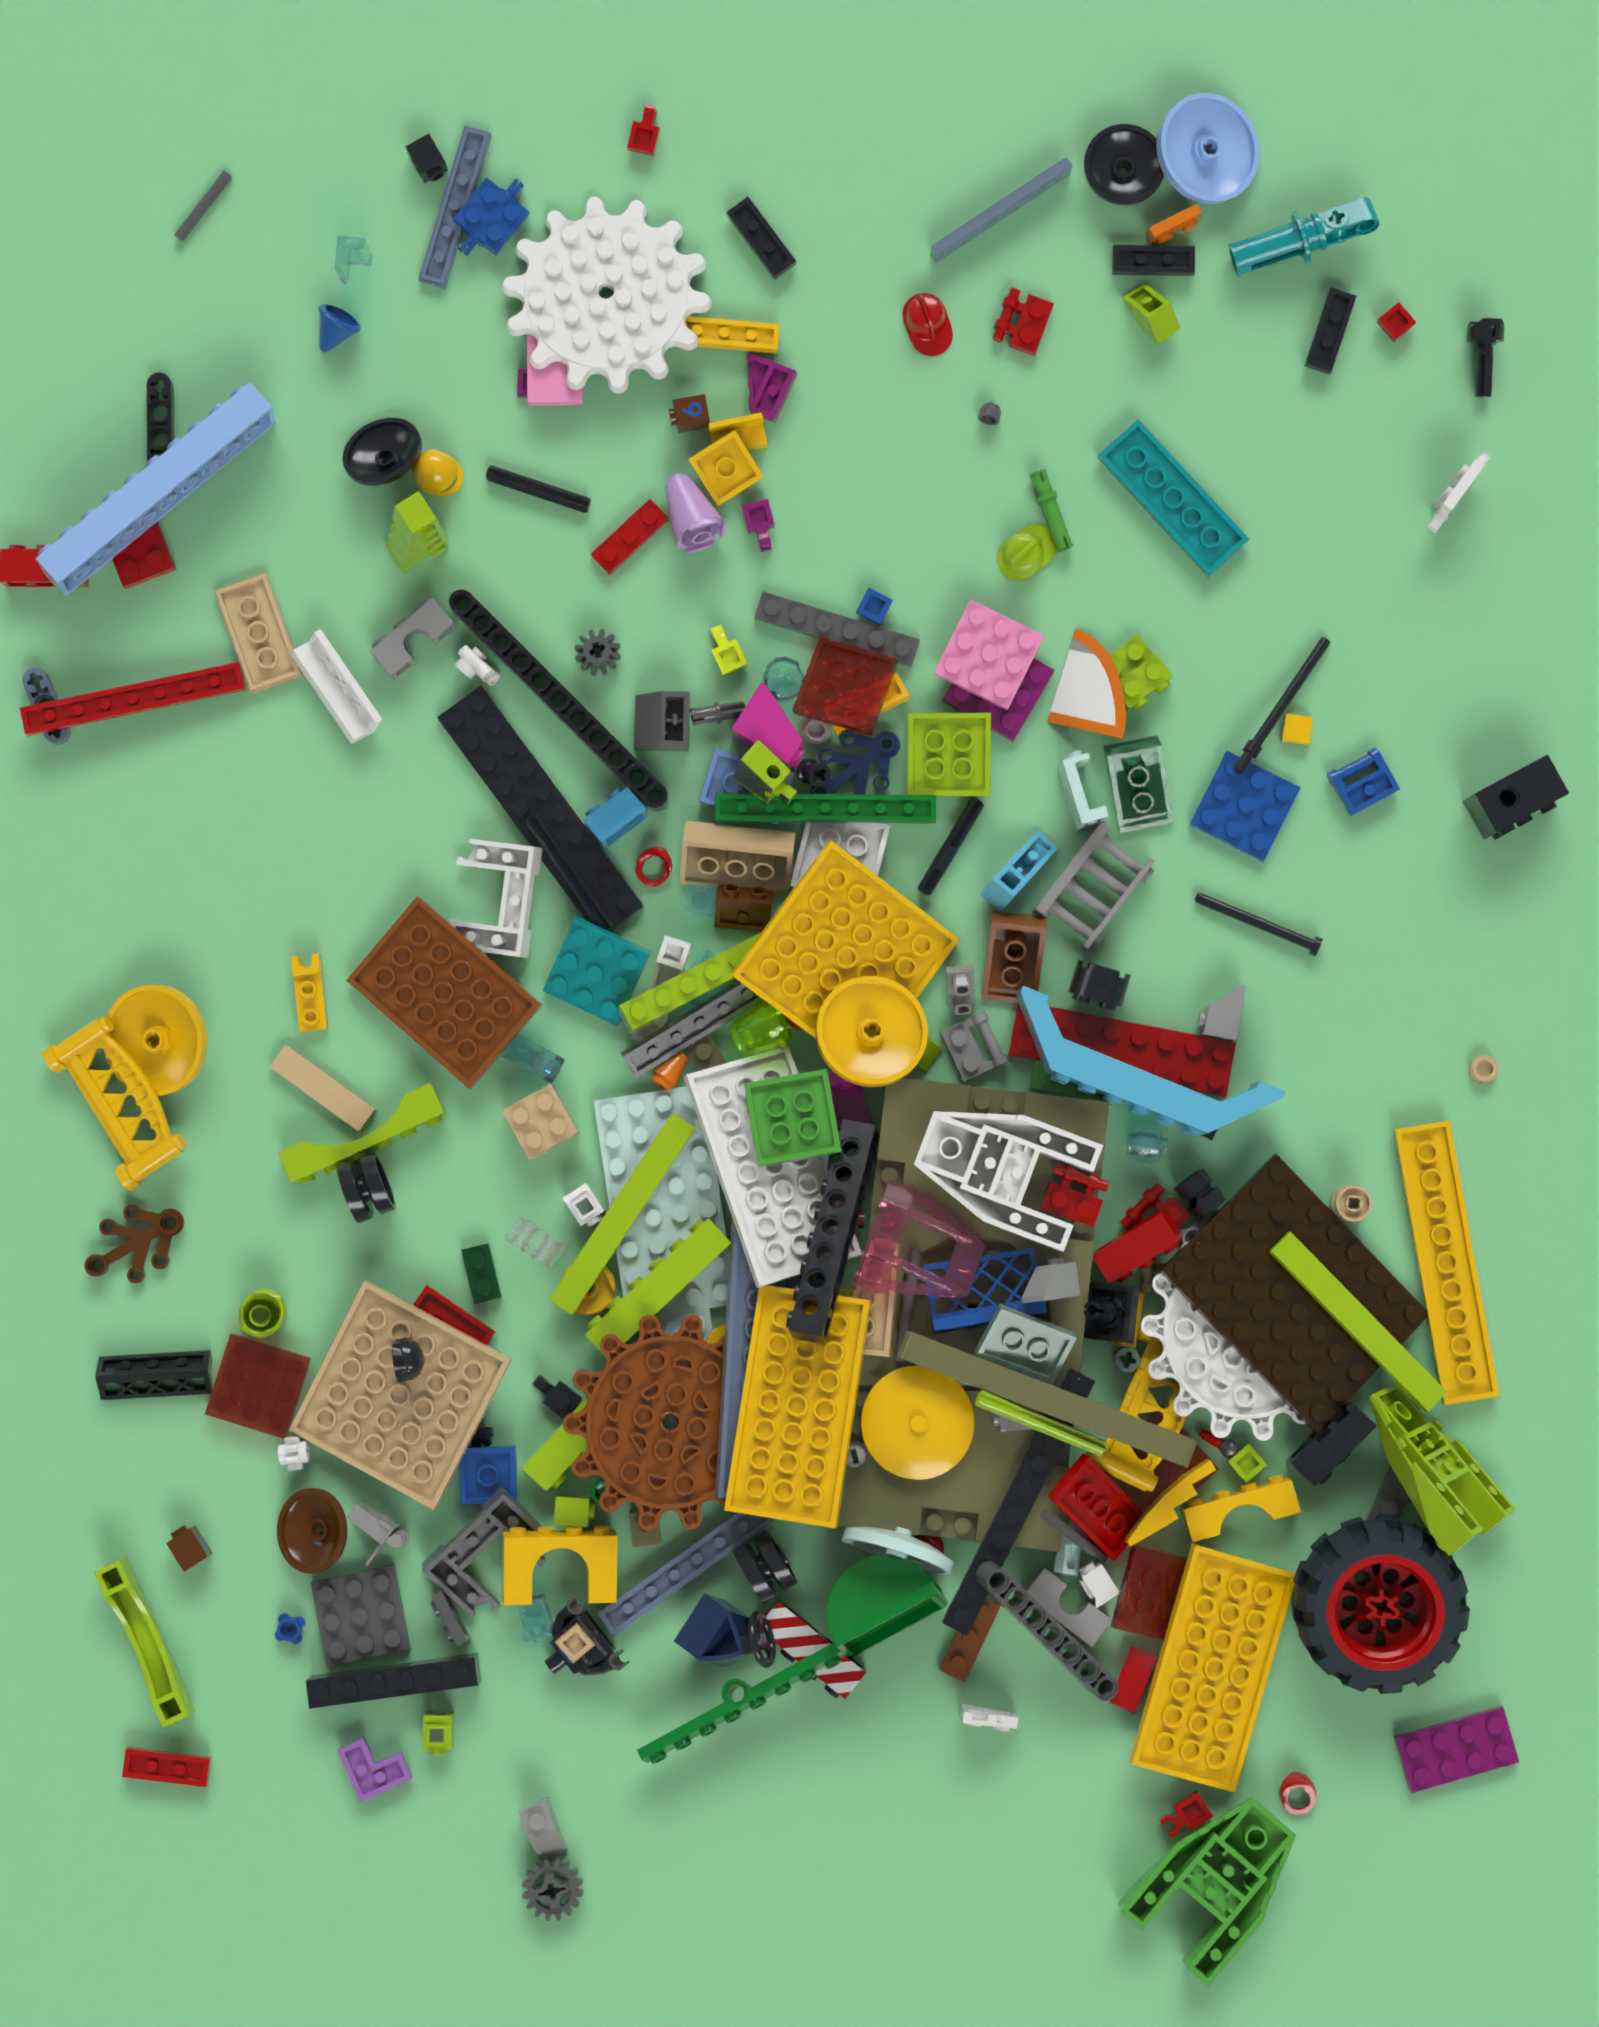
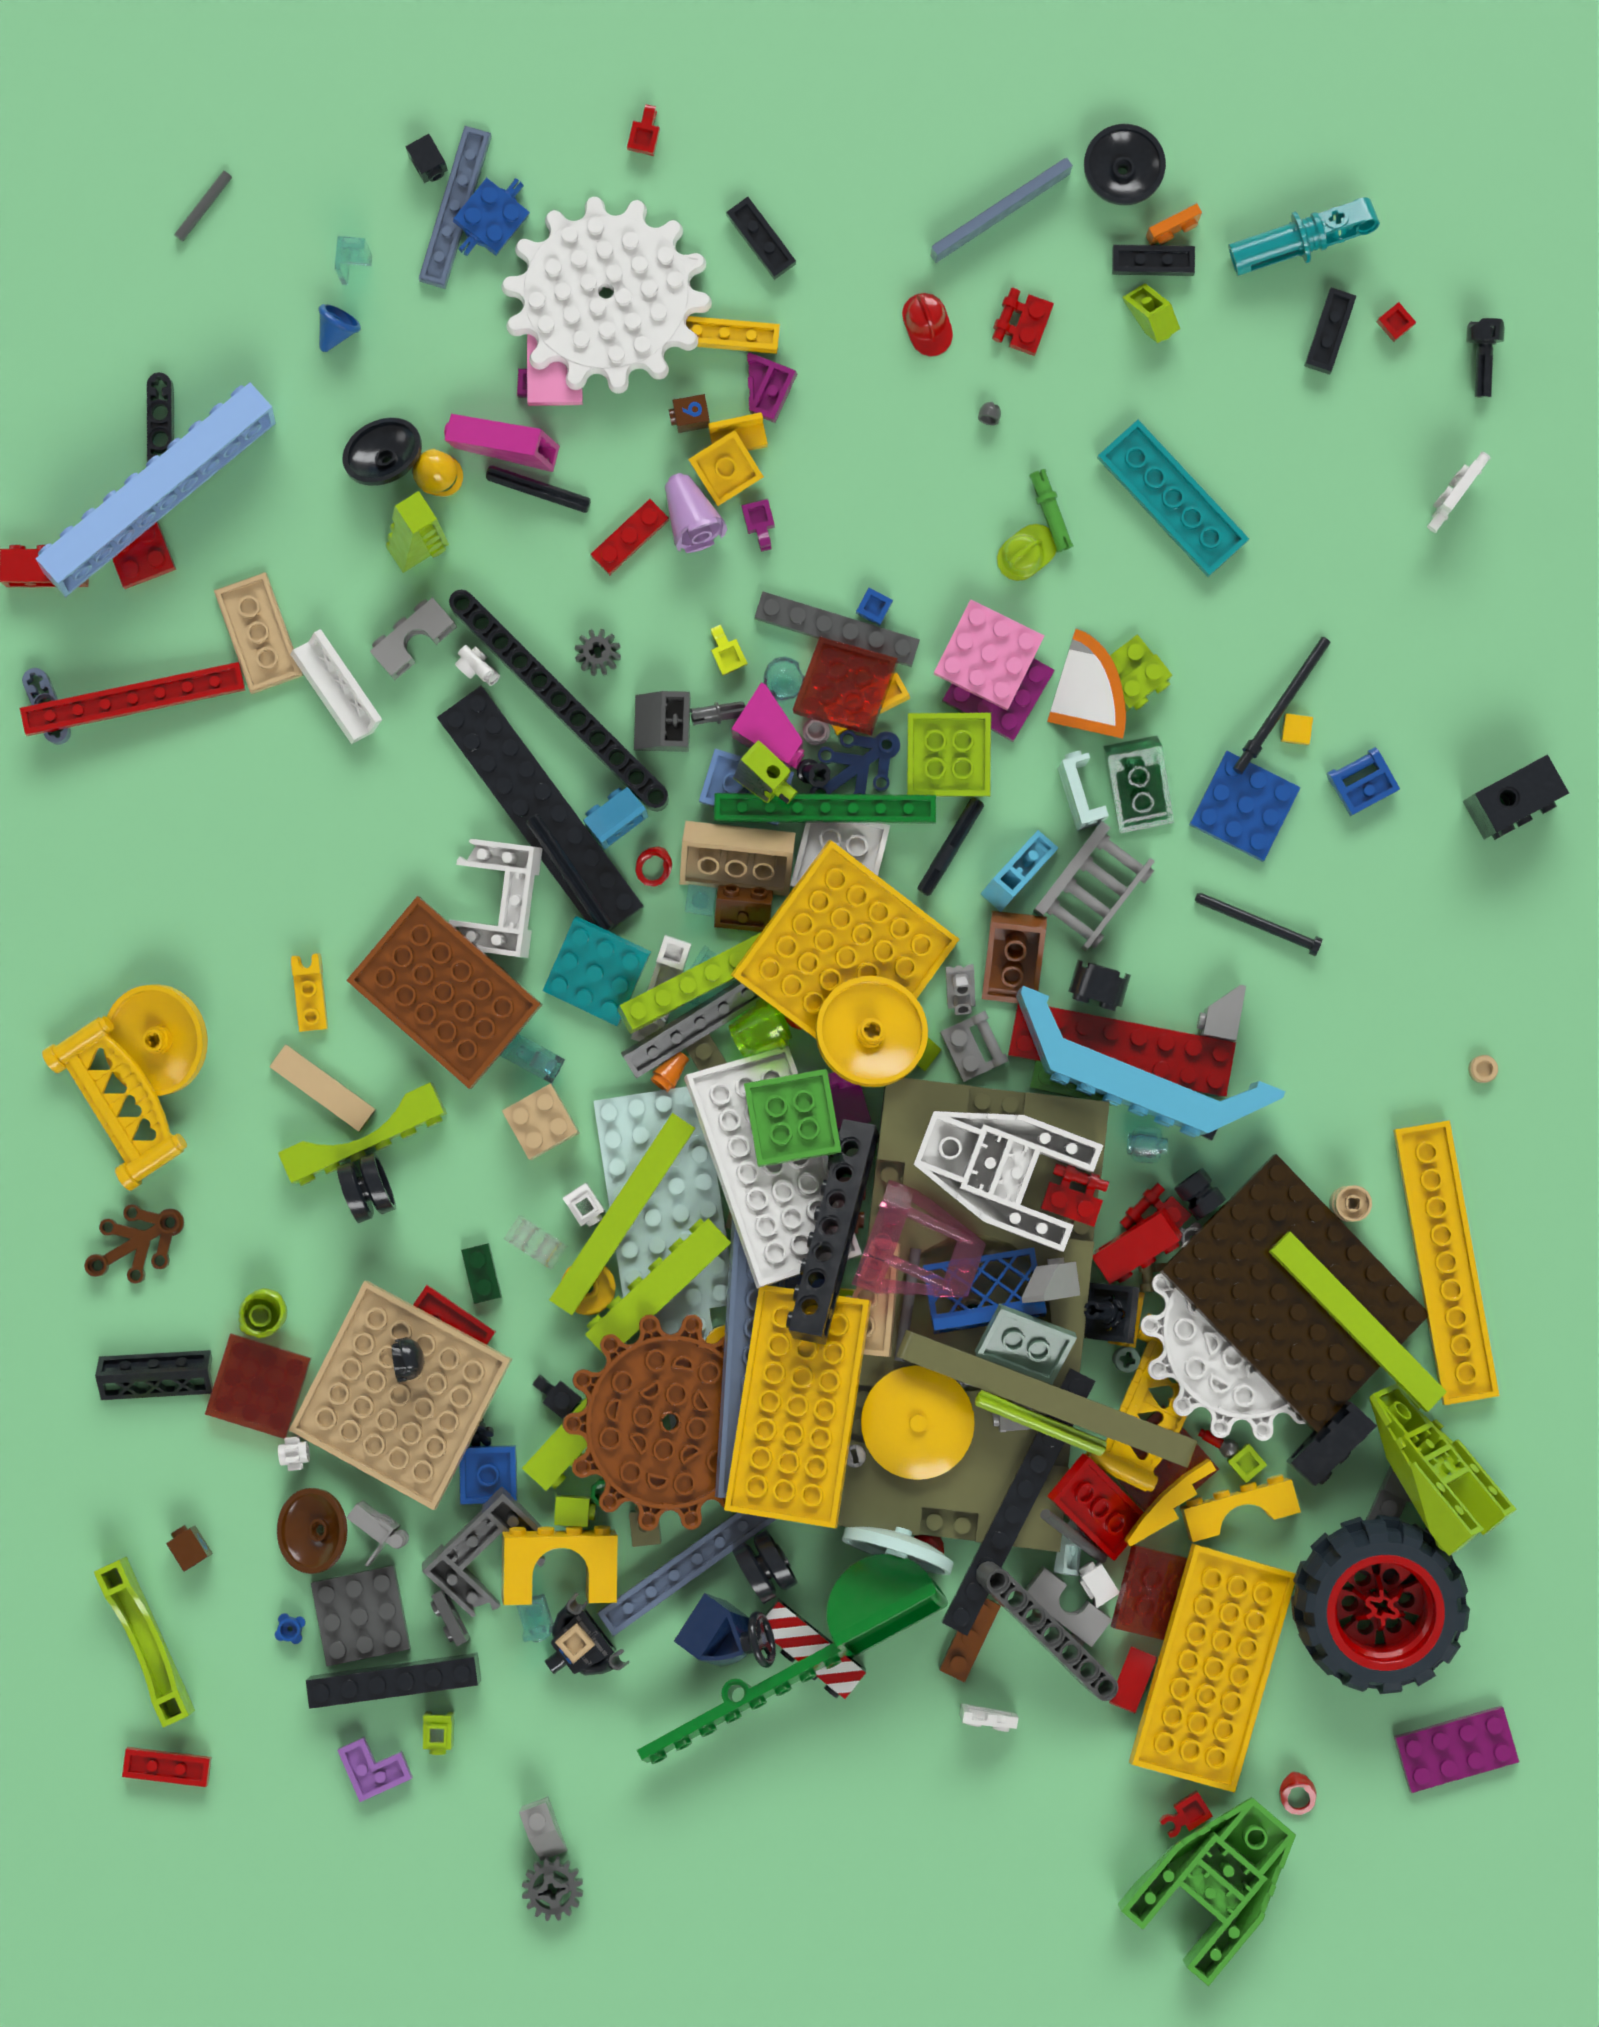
light blue dish [1156,93,1260,204] -> none
none -> dark pink slope [444,414,560,472]

